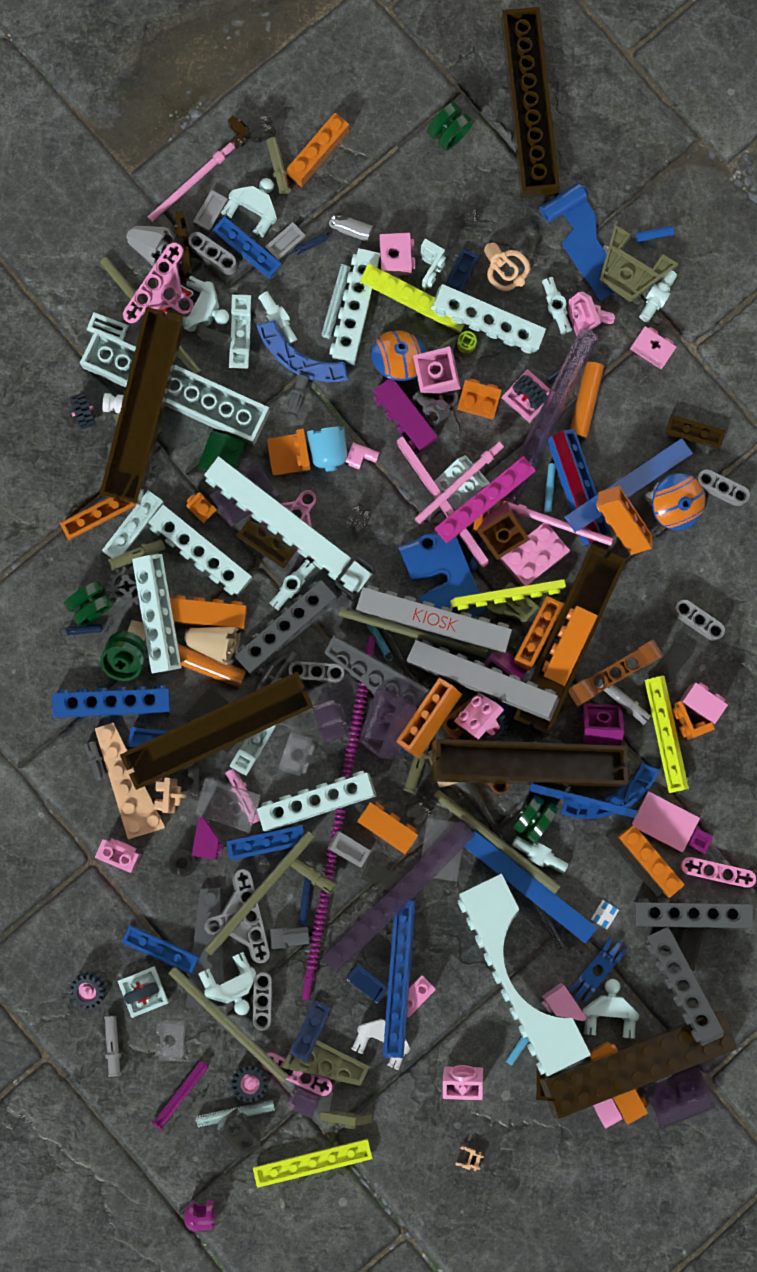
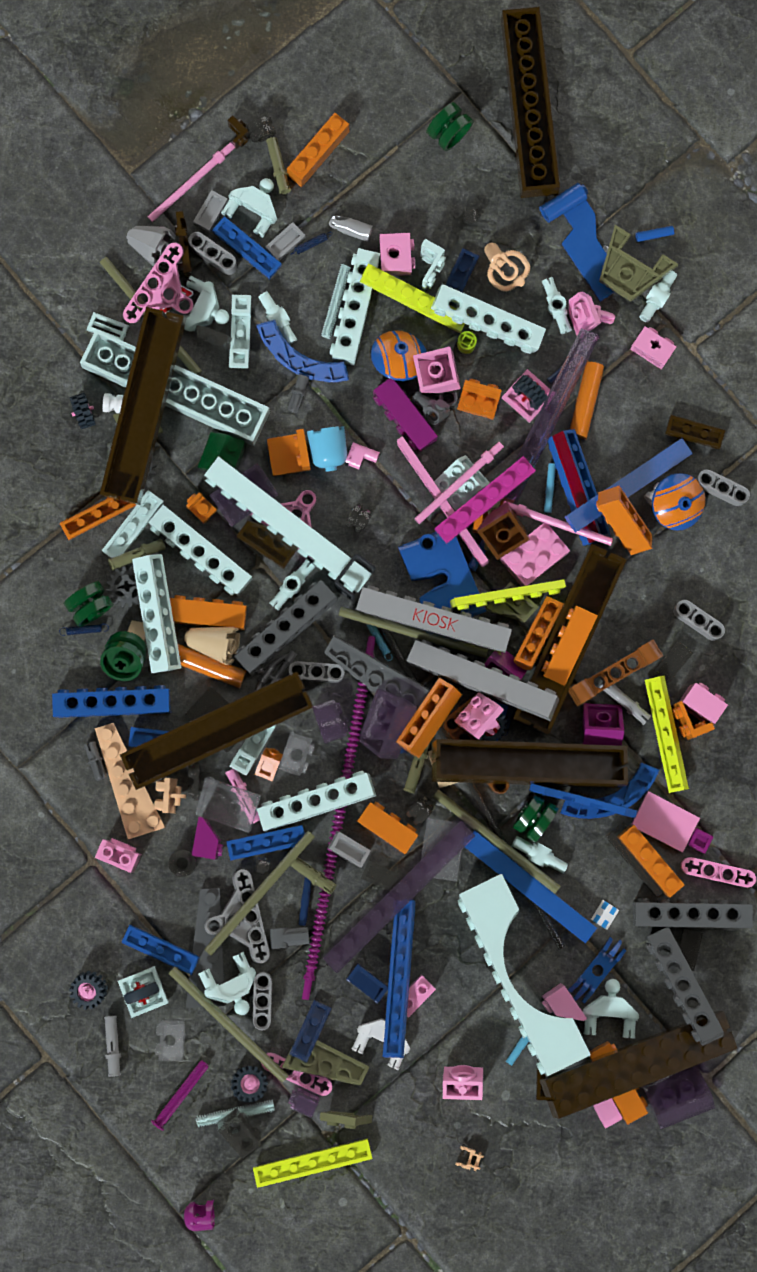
none -> bracket [255,748,283,781]

